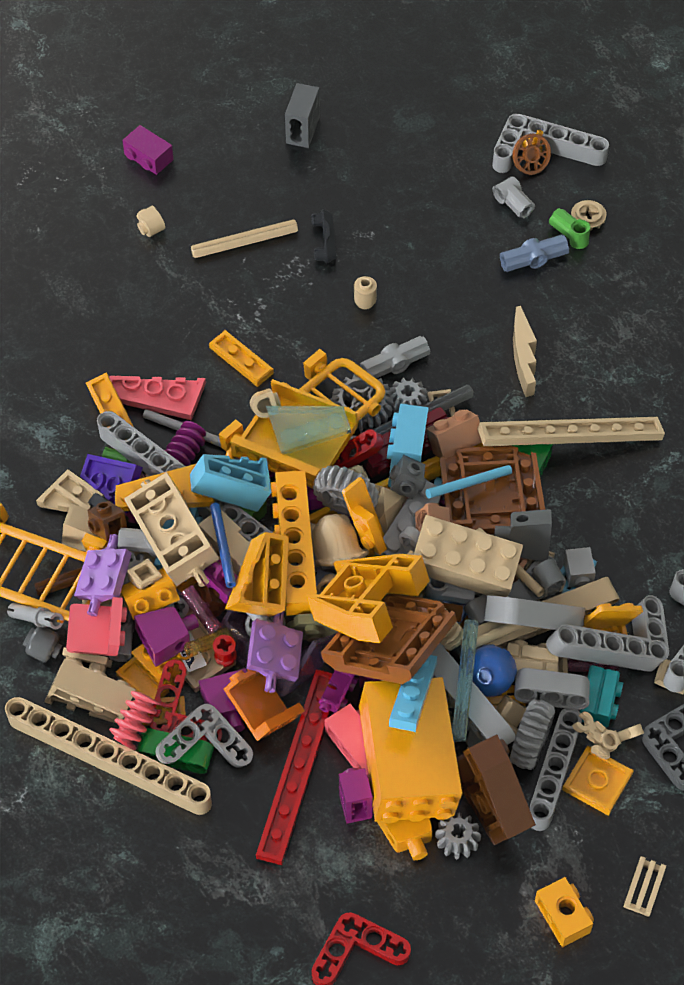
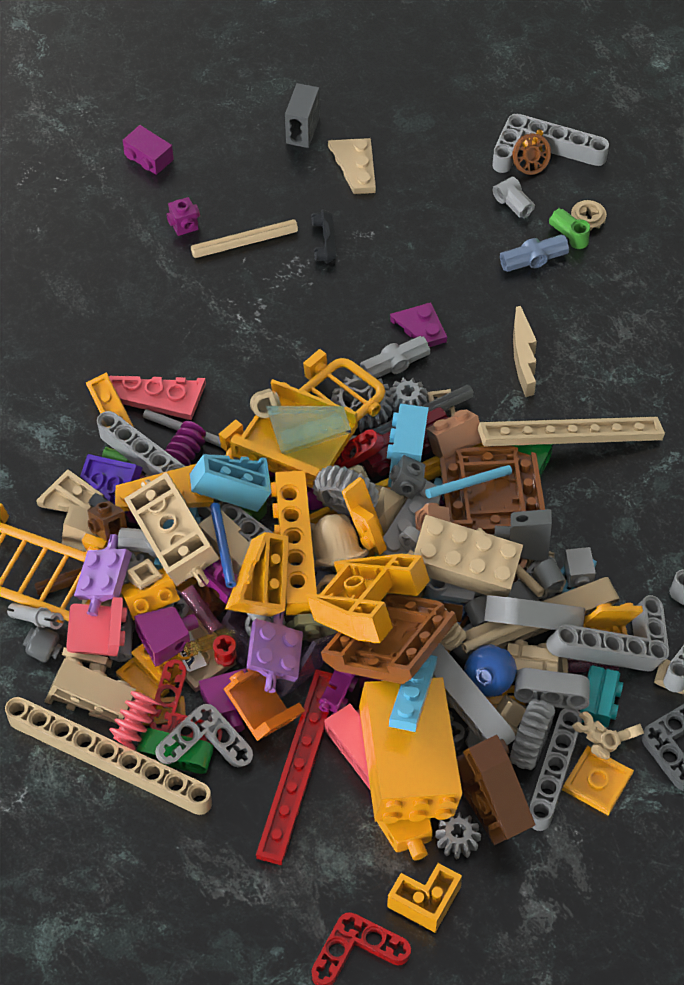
tan plate [136,205,165,237] -> none
light orange tile [209,330,274,387] -> none
magenta brick [339,768,373,824] -> none
tan brick [354,276,377,309] -> none
clear light blue axle [452,619,478,742] -> none
light orange brick [535,877,594,947] -> none
tan tile [623,856,666,917] -> none
none -> magenta brick [166,197,200,236]
none -> tan wing [328,138,376,194]
none -> light orange brick [387,863,462,933]
none -> magenta wing [390,302,447,347]

